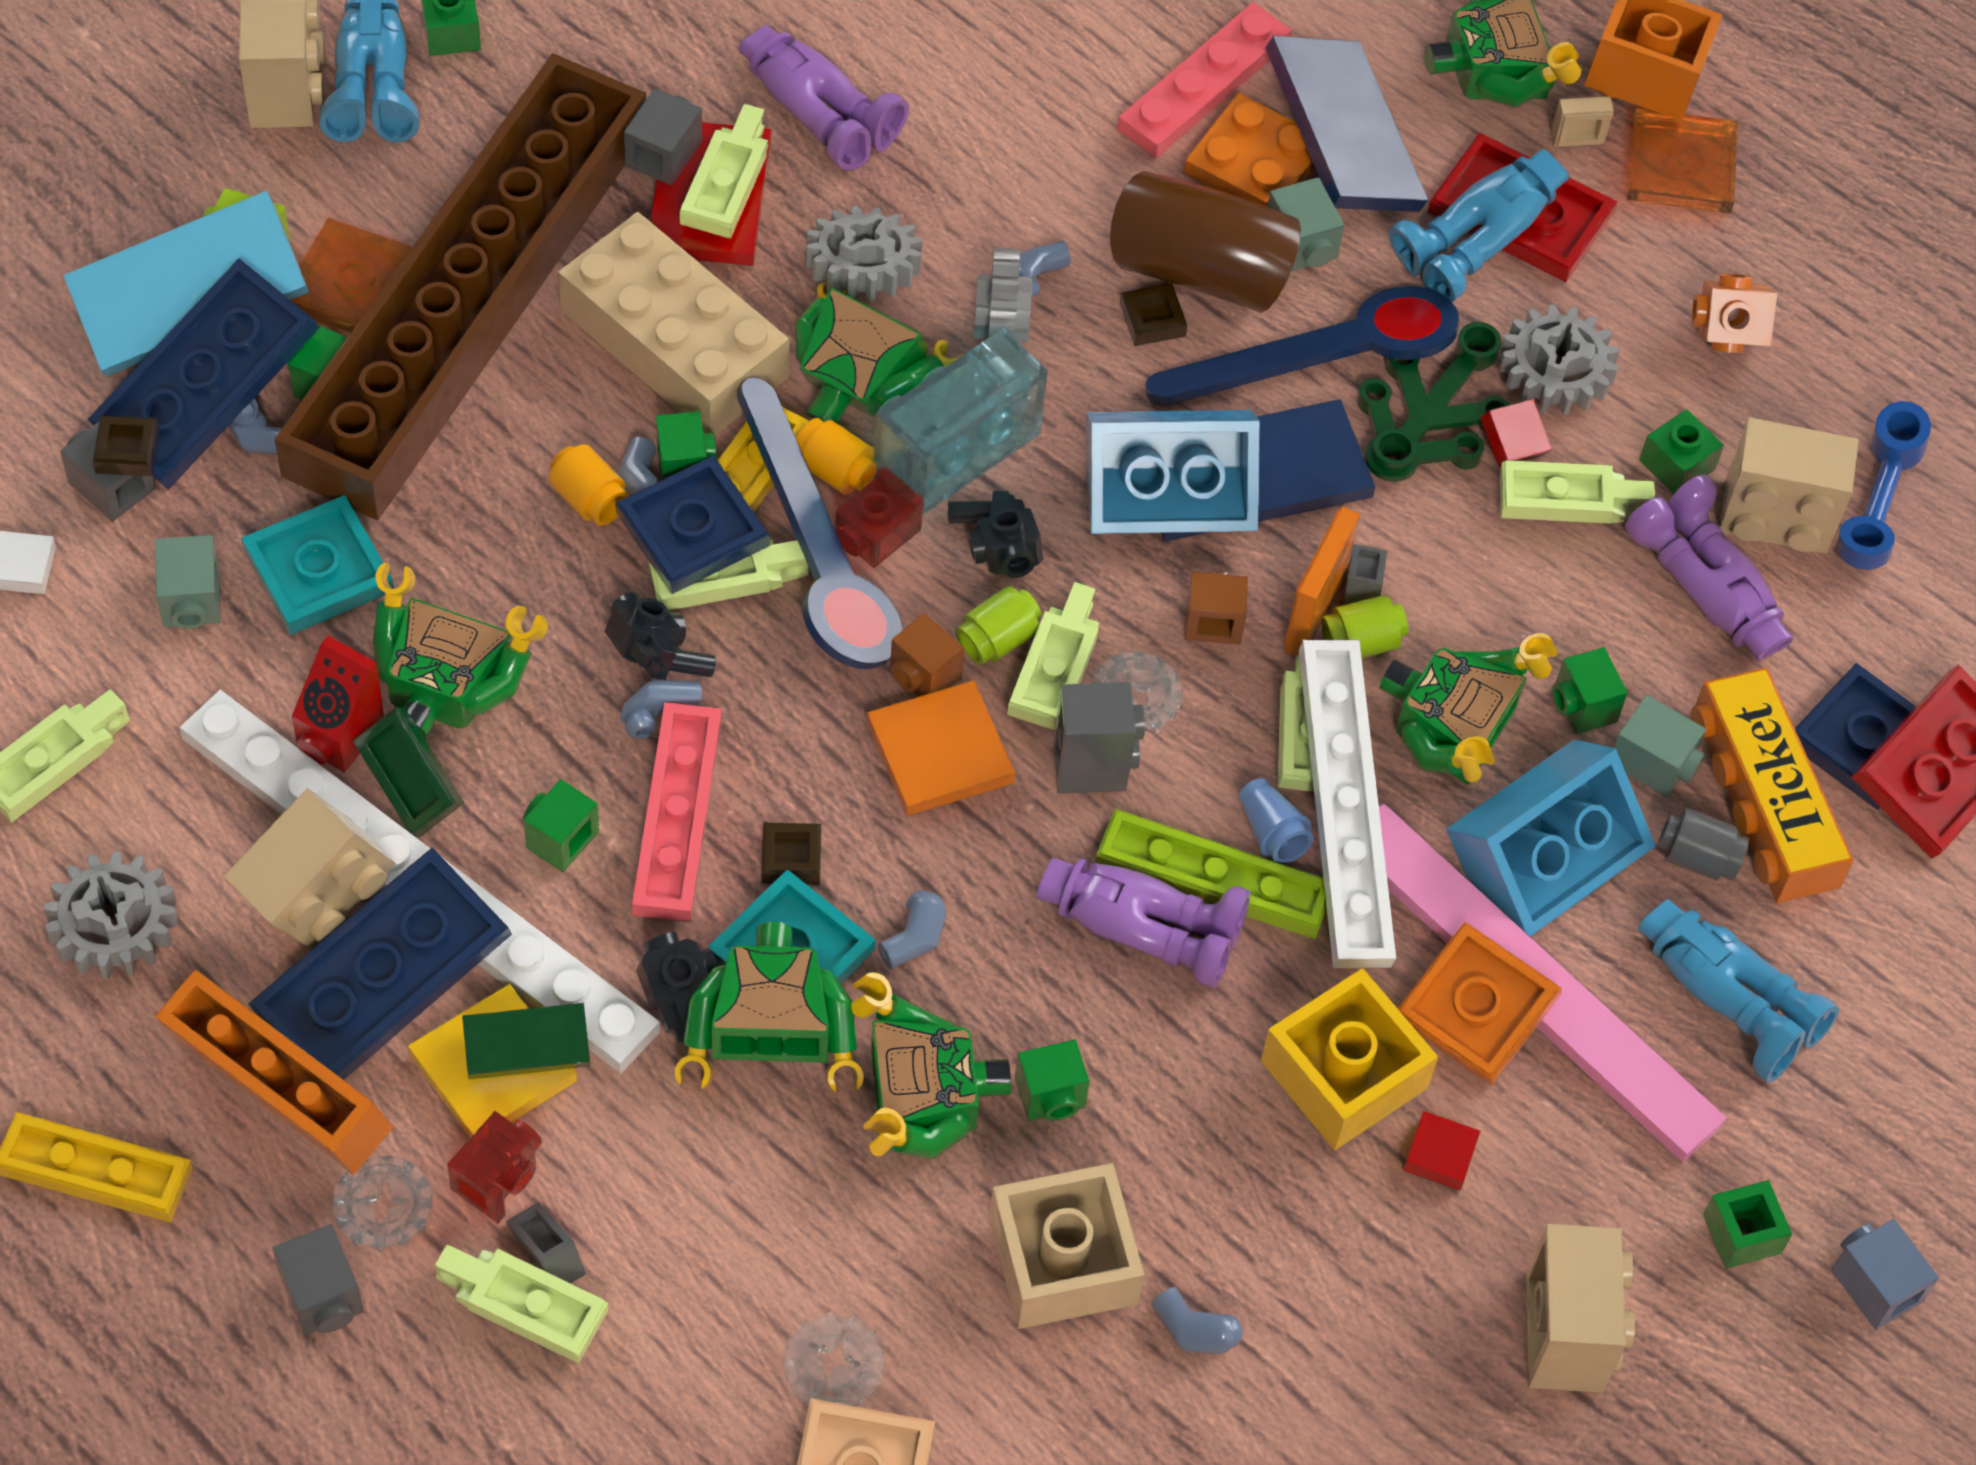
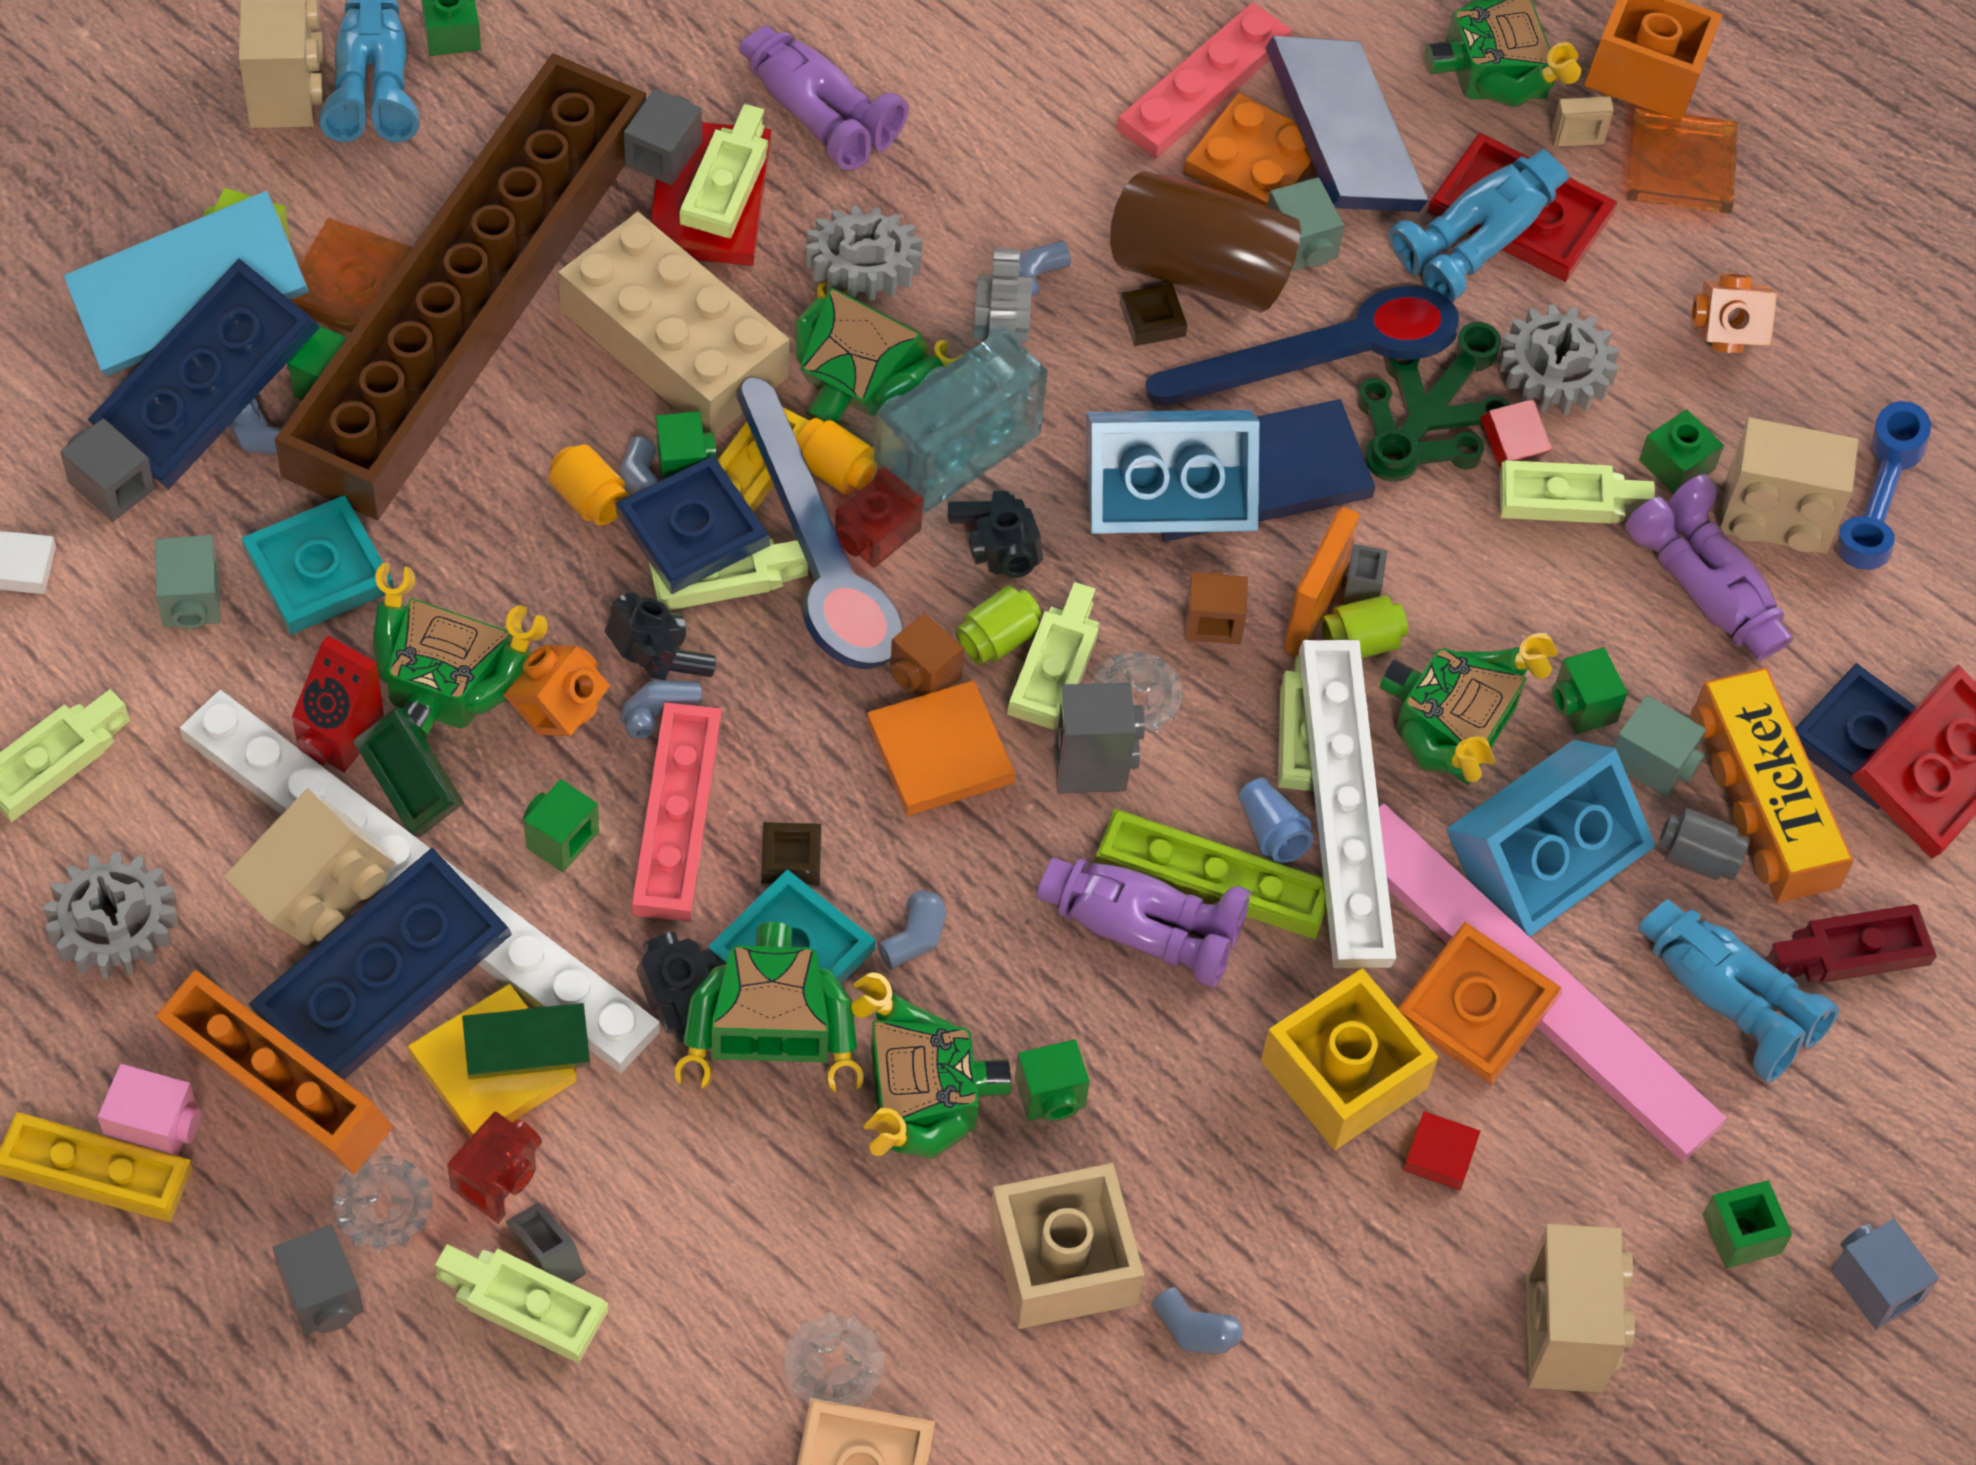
dark brown tile [93,416,160,477] -> none
none -> bright pink brick [97,1064,201,1156]
none -> orange brick [504,645,610,736]
none -> dark red hinge [1765,904,1937,983]

